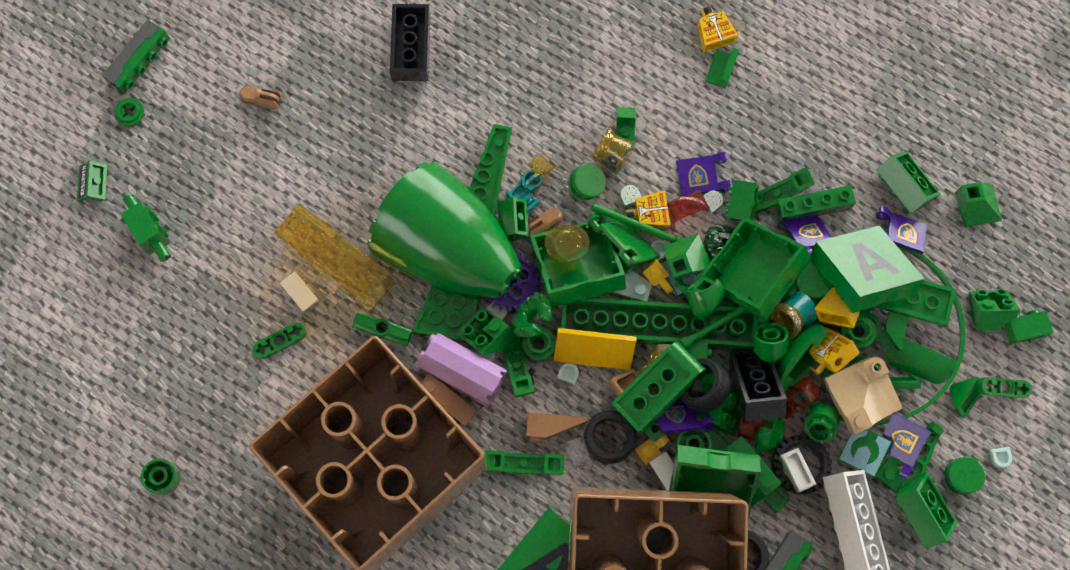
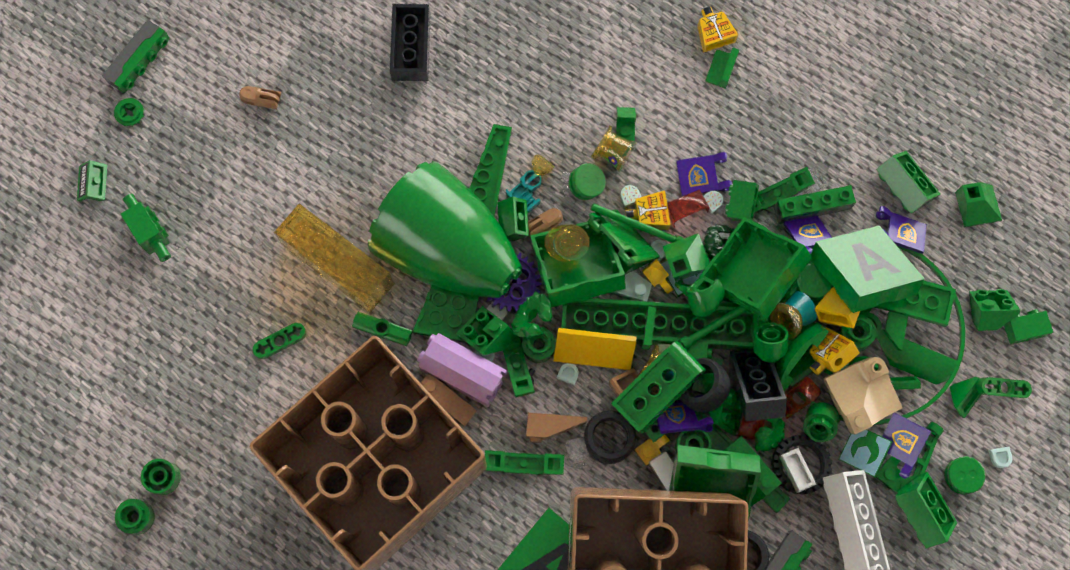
white tile [280,271,319,313] -> none
none -> green piece [115,499,155,535]
none -> green tile [642,306,656,350]

